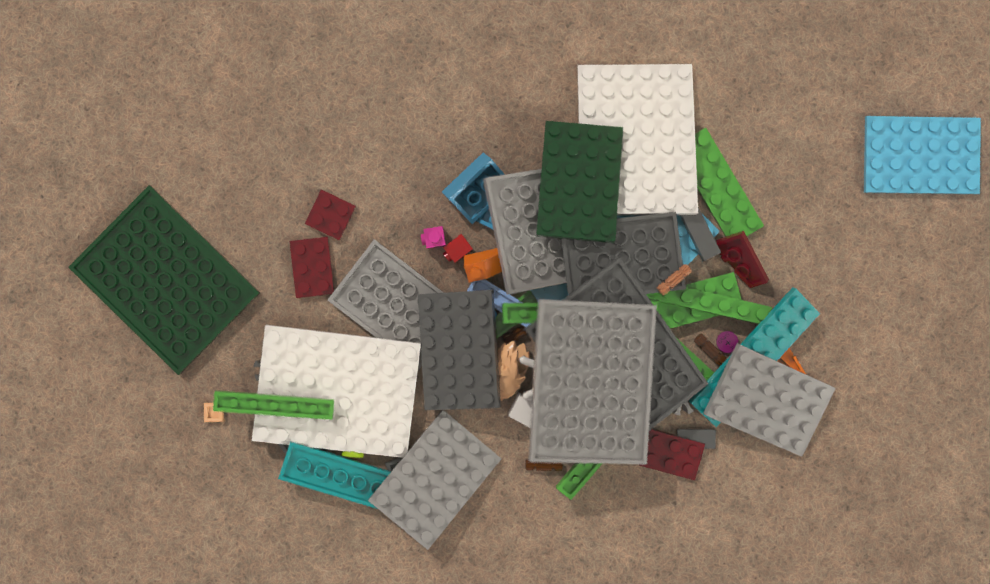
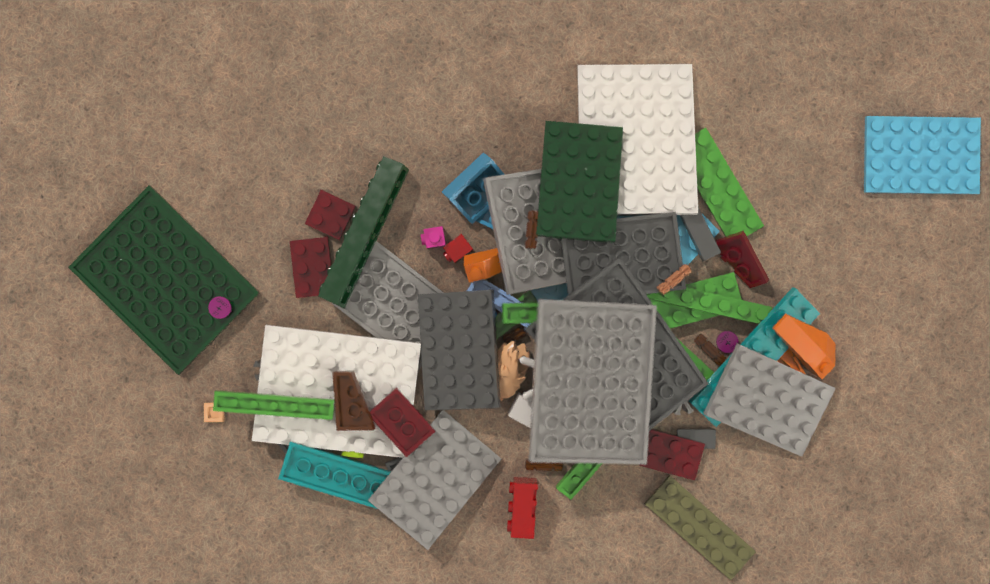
none -> magenta piece [208,296,232,319]
none -> dark green brick [318,156,409,309]
none -> reddish brown wing [333,371,376,431]
none -> dark red plate [369,387,436,457]
none -> red wedge [507,477,538,539]
none -> reddish brown axle [525,210,539,249]
none -> olive plate [644,475,756,580]
none -> orange wedge [773,314,835,380]

